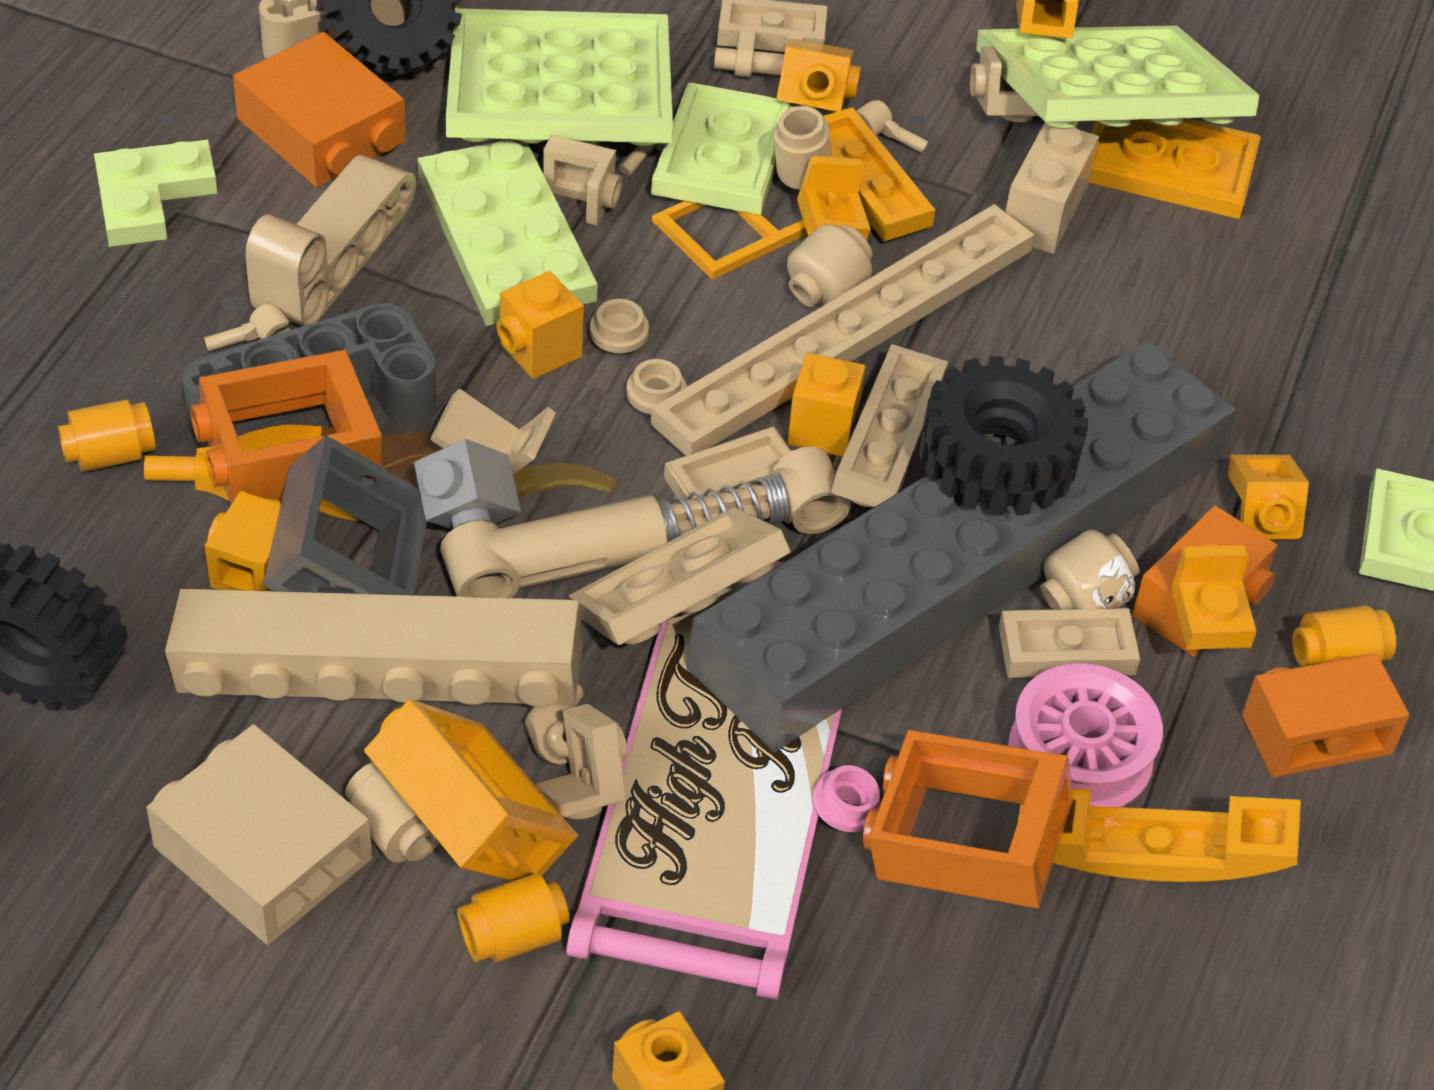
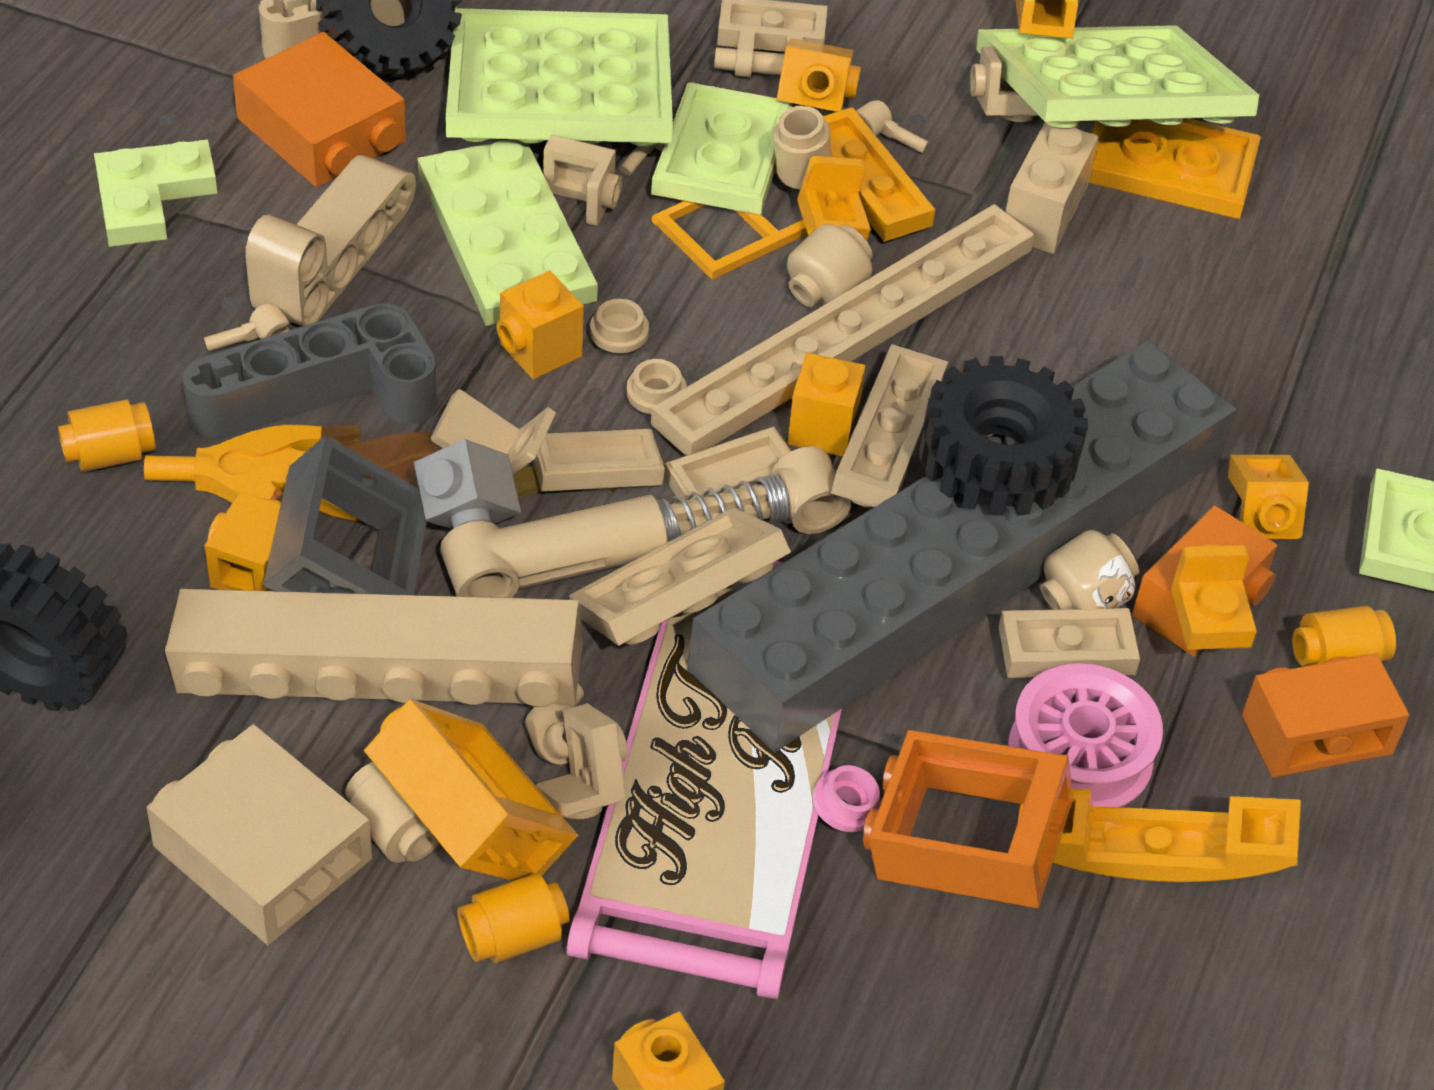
orange window [190,350,382,505] -> none
none -> tan tile [532,429,665,491]

